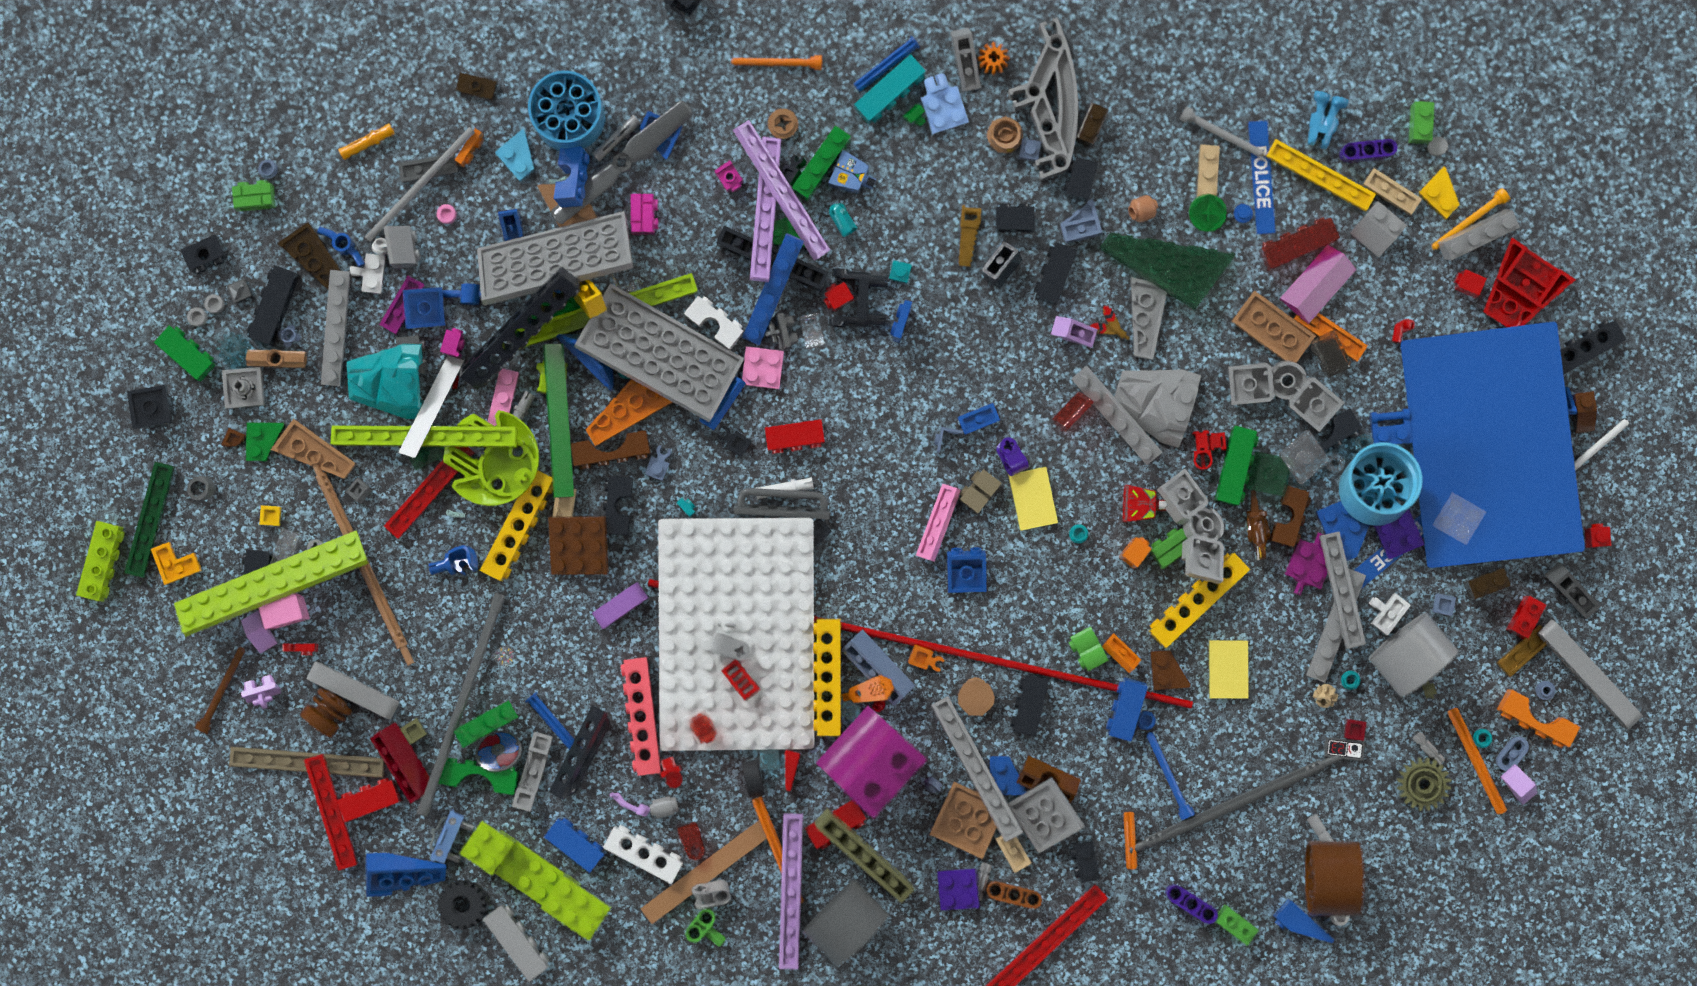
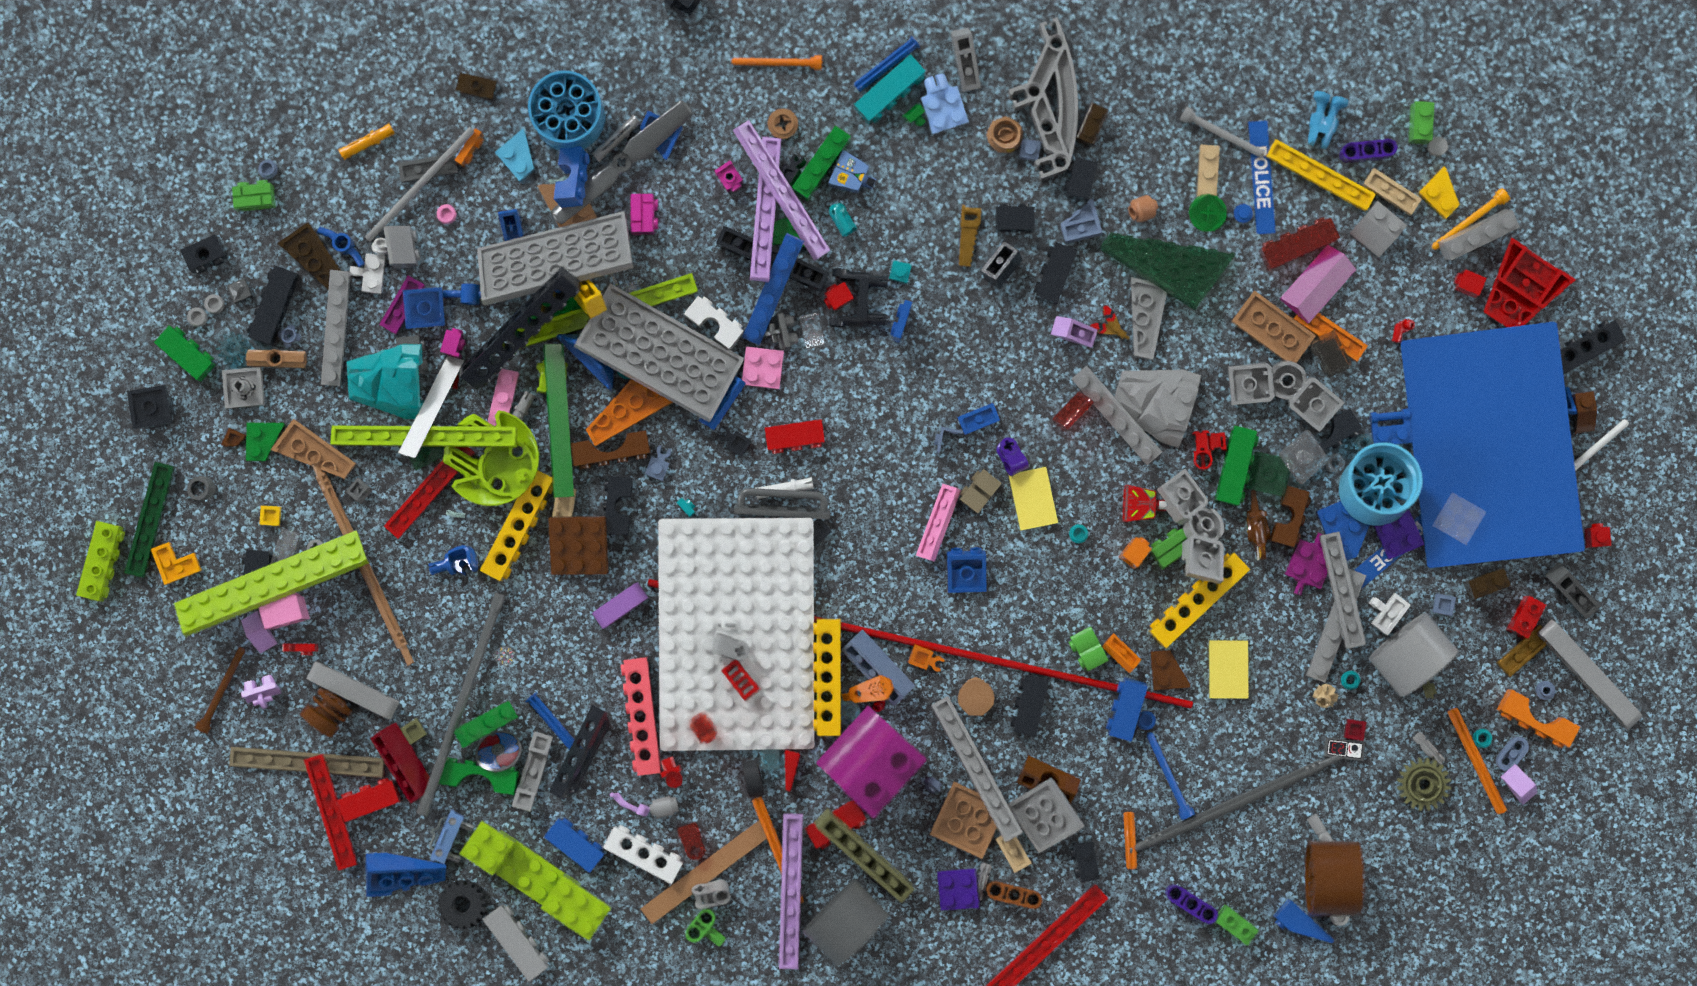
orange gear [977,42,1010,75] -> none
blue wing [989,756,1027,795] -> none

